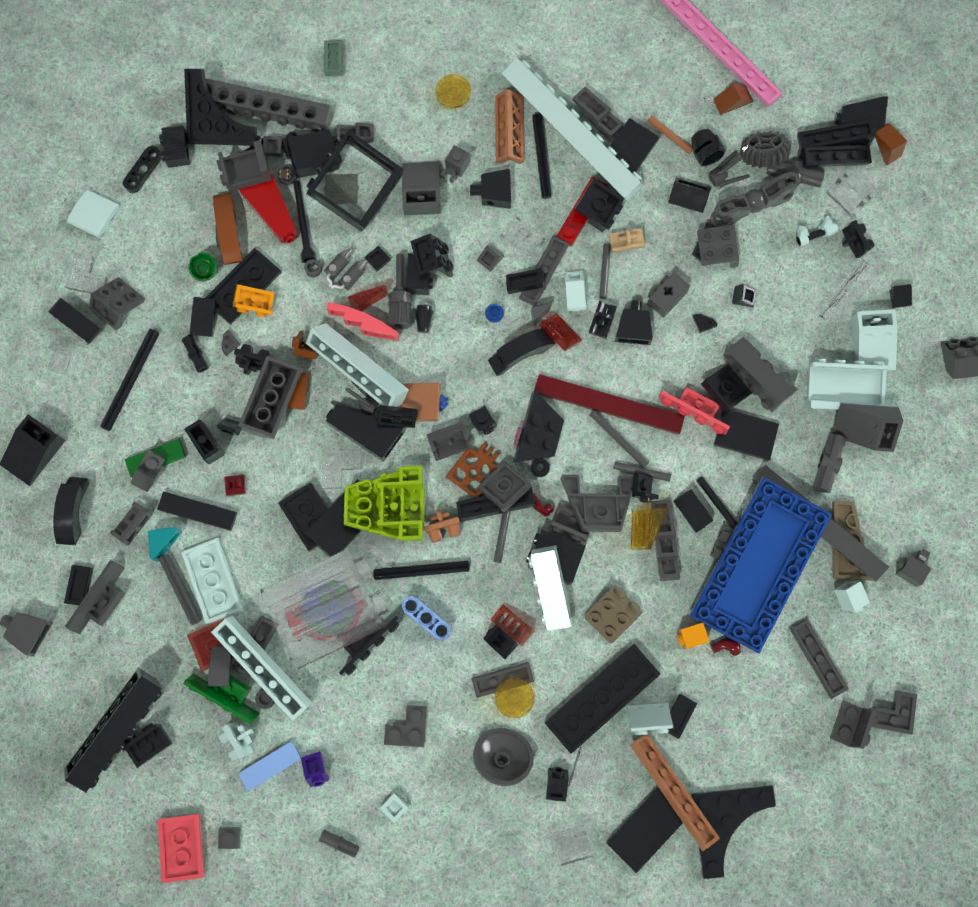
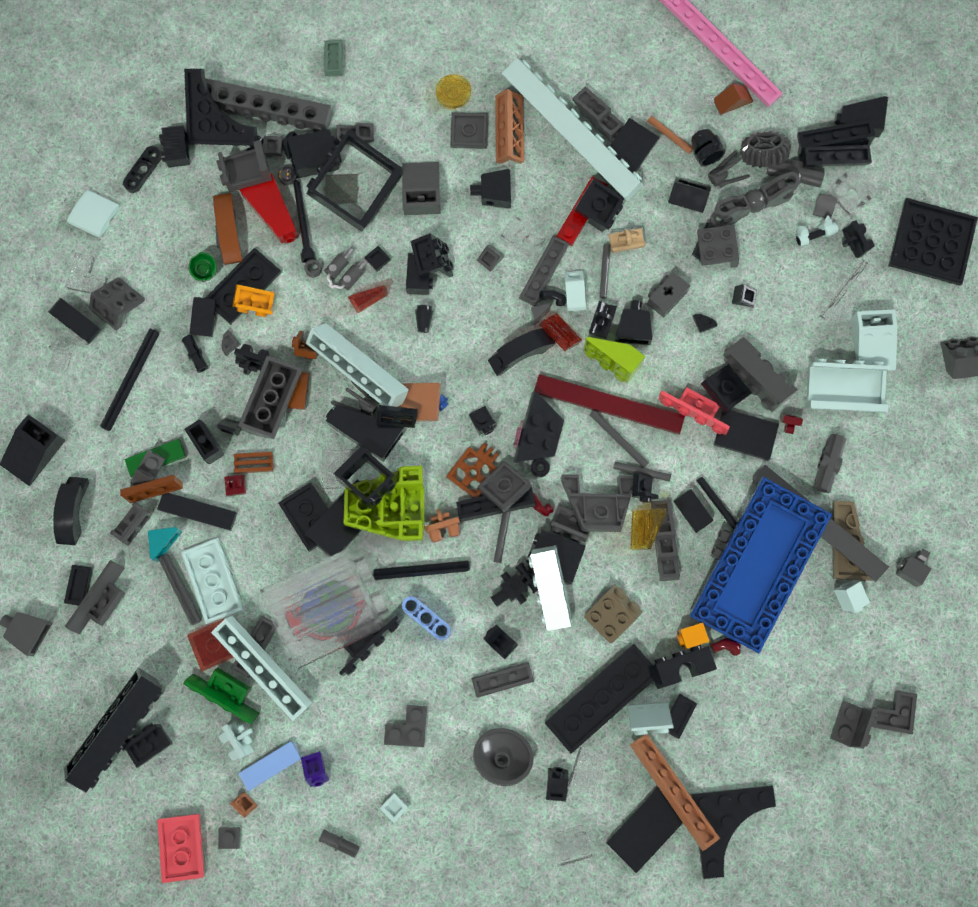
dark grey slope [208,647,232,687] -> none
dark grey tile [255,689,275,709] -> none
coral slope [327,302,399,341] -> none
dark grey piece [387,254,412,329] -> none
dark grey hinge [426,422,472,461] -> none
dark grey brick [441,145,470,184] -> none
blue plate [485,304,504,323] -> none
clear red slope [490,605,535,646] -> none
clear yellow tile [495,678,534,718] -> none
black tile [506,268,544,294] -> none
black axle [532,113,552,199] -> none
dark grey tile [789,619,849,699] -> none
dark grey slope [832,403,903,452] -> none
dark orange slope [875,123,907,165] -> none
black slope [889,284,912,308] -> none
none -> dark orange tile [120,475,183,503]
none -> nougat slope [230,792,258,818]
none -> dark orange tile [234,452,273,474]
none -> black window [334,446,397,509]
none -> dark grey tile [450,112,488,149]
none -> black piece [490,562,539,607]
none -> black arm [539,290,566,306]
none -> lime slope [583,337,645,384]
none -> black arch [649,645,717,689]
none -> dark red tile [780,414,803,434]
none -> dark grey slope [813,194,838,218]
none -> black tile [888,198,978,286]

